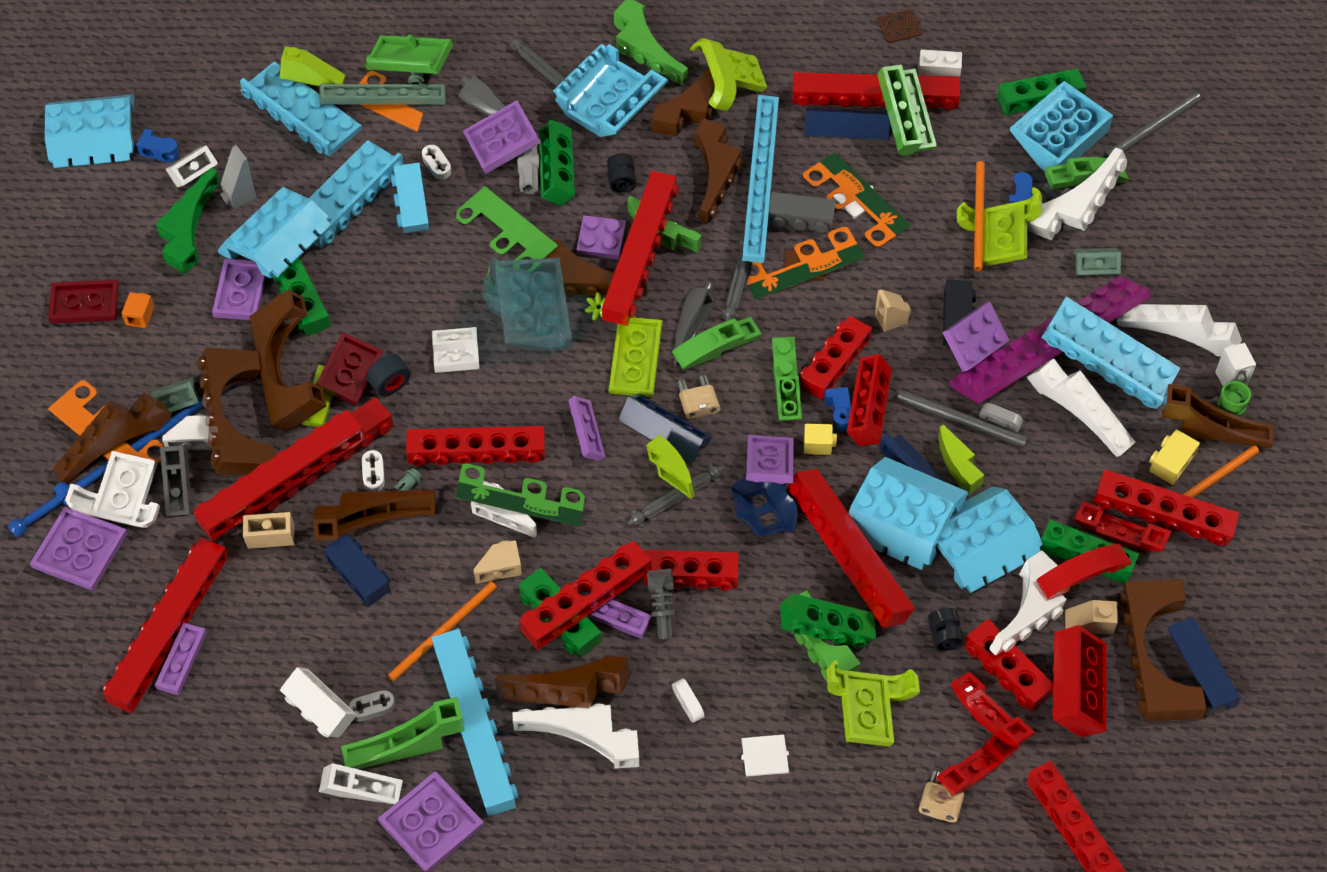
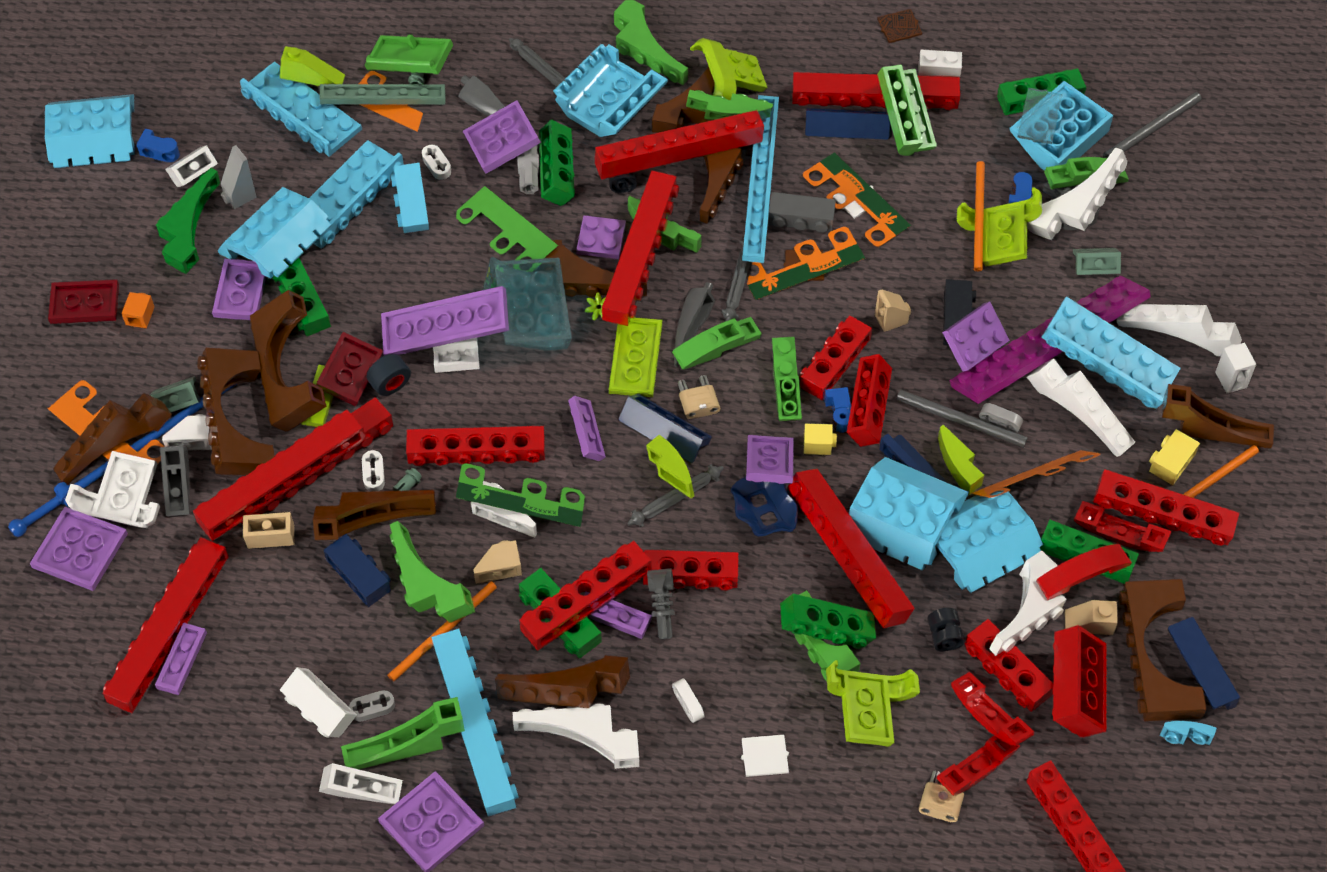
bright green wheel [1216,381,1251,417] -> none
none -> medium lavender plate [381,286,509,355]
none -> bright green arch [390,521,475,623]
none -> red brick [595,110,764,180]
none -> bright green slope [686,90,773,121]
none -> orange piece [971,450,1100,498]
none -> clear light blue piece [1017,88,1063,144]
none -> medium azure slope [1160,721,1217,745]

